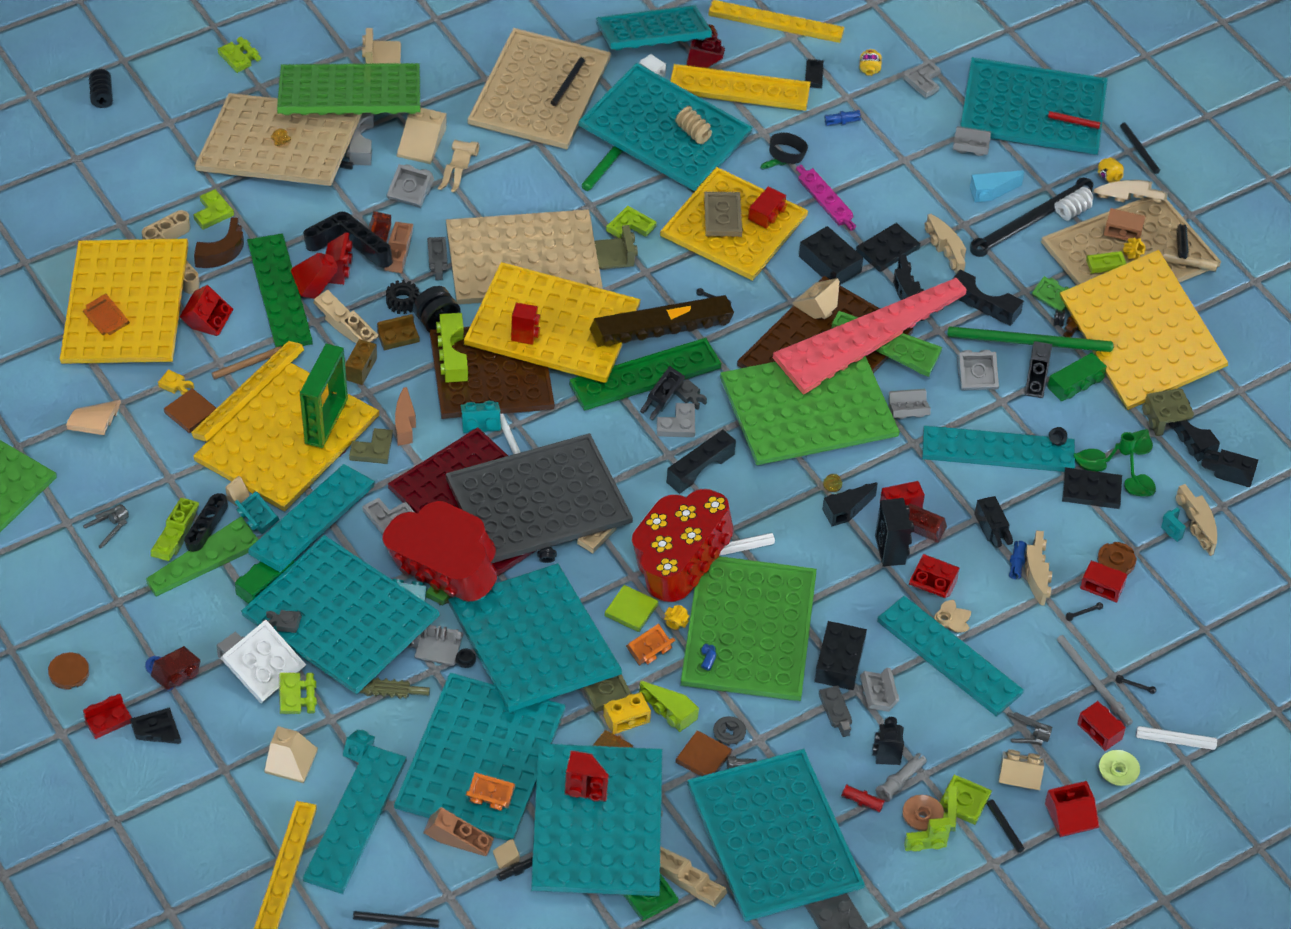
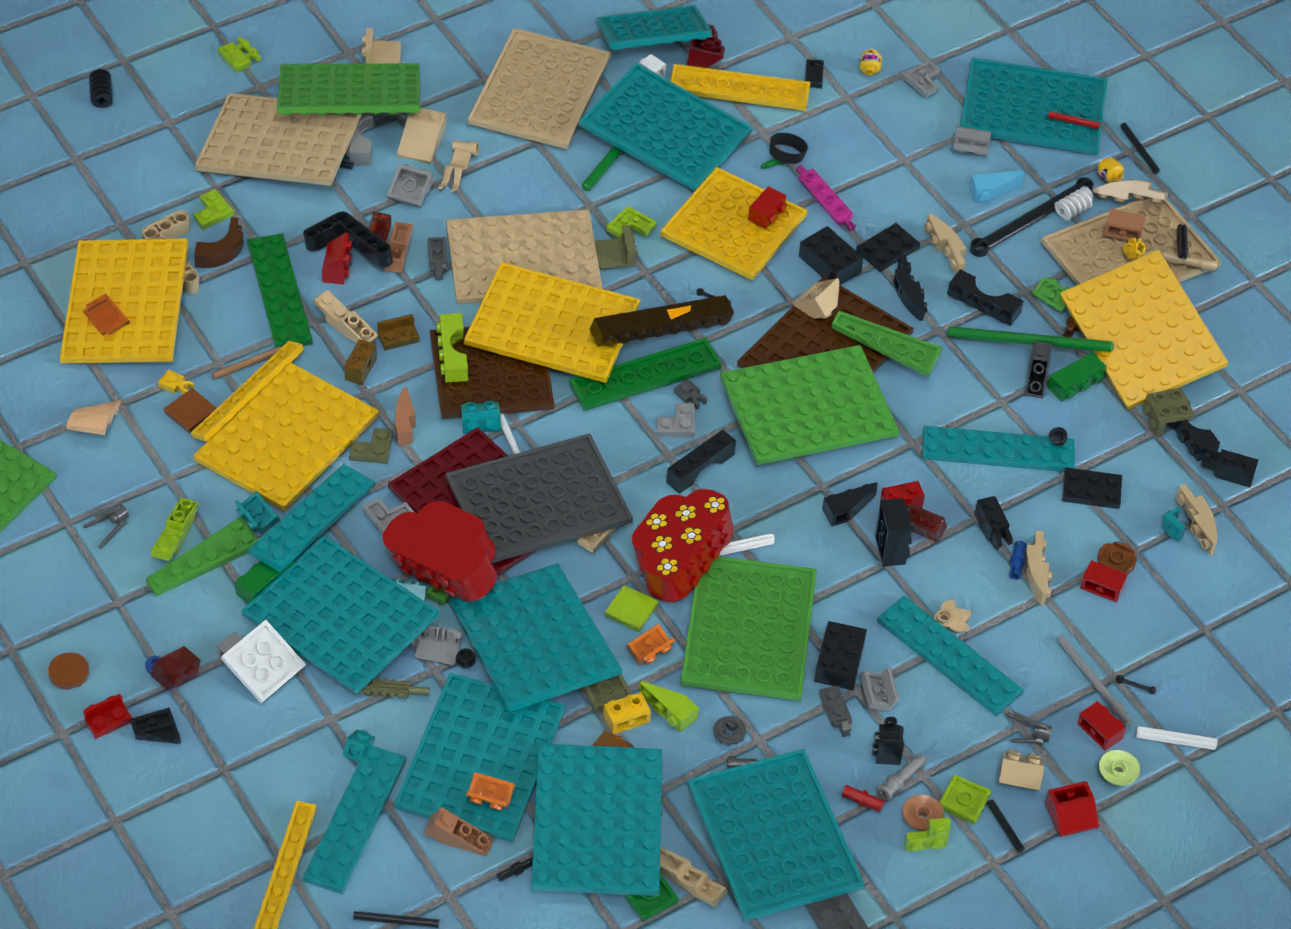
red slope [179,285,233,336] -> none
black beam [184,493,228,552] -> none
tan slope [225,476,250,506] -> none
dark grey plate [263,610,301,633] -> none
tan slope [264,726,318,783] -> none
clear yellow plate [271,129,291,146] -> none
lime plate [279,673,317,714] -> none
red slope [291,253,338,299] -> none
green window [300,343,348,448] -> none
black tyre [386,280,419,314] -> none
black wheel [413,286,461,332] -> none
tan slope [493,839,520,869] -> none
red brick [511,302,541,345] -> none
black plate [537,547,557,563] -> none
black bar [551,57,585,106] -> none
red slope [565,750,609,801] -> none
black hinge [640,366,685,420] -> none
yellow gear [664,605,689,630] -> none
tan piece [675,106,712,144] -> none
dark orange tile [676,730,732,776] -> none
blue arm [701,643,716,671] -> none
dark tan plate [704,192,742,236] -> none
yellow plate [708,0,844,43] -> none
coral wing [773,278,967,395] -> none
clear yellow plate [823,474,843,492] -> none
blue pin [824,110,861,126] -> none
light grey bracket [889,389,931,419] -> none
red slope [909,554,960,598] -> none
lime plate [943,786,957,831] -> none
light grey plate [957,350,999,390] -> none
black bush [1054,309,1065,327] -> none
black hinge [1066,602,1103,621] -> none
green plant [1073,429,1156,496] -> none
lime plate [1086,251,1127,274] -> none

